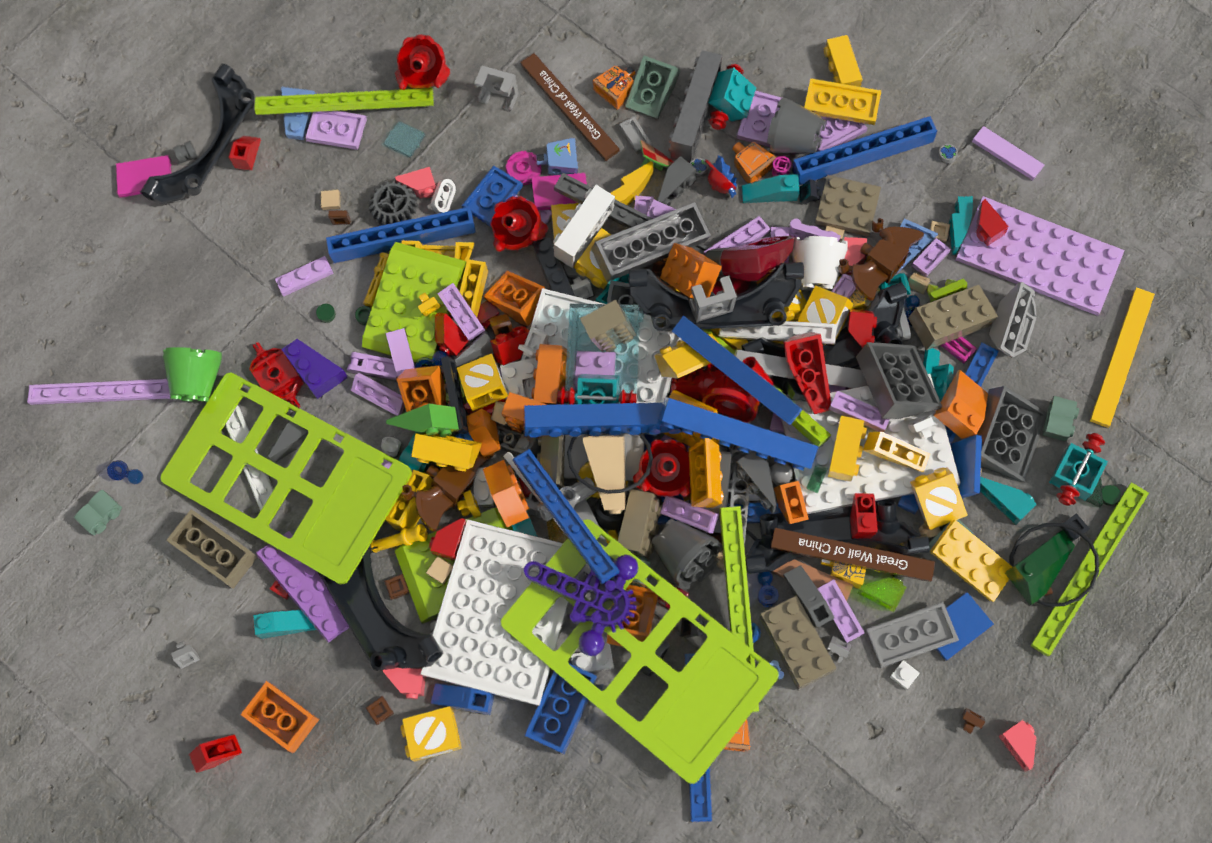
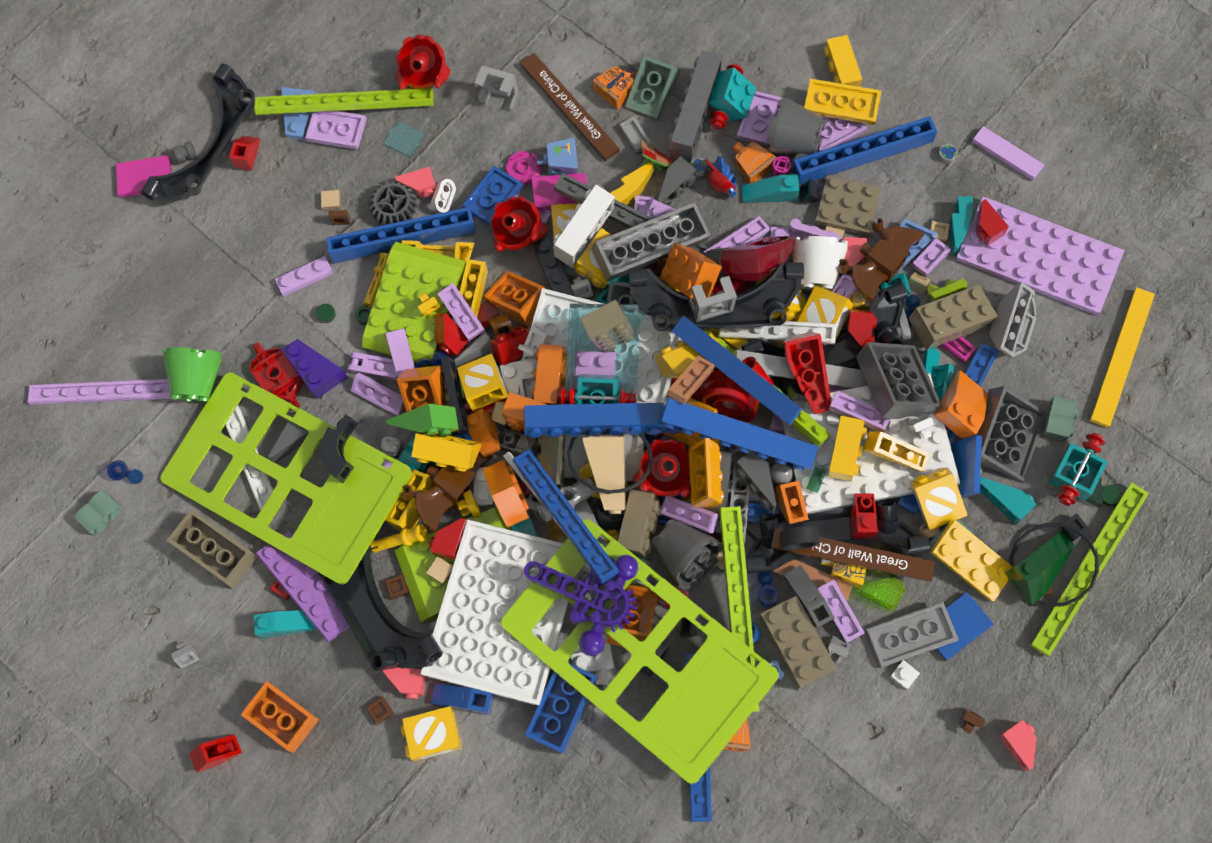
none -> black arch [321,414,358,483]
none -> nougat plate [667,356,715,405]
none -> black tyre [779,526,820,551]

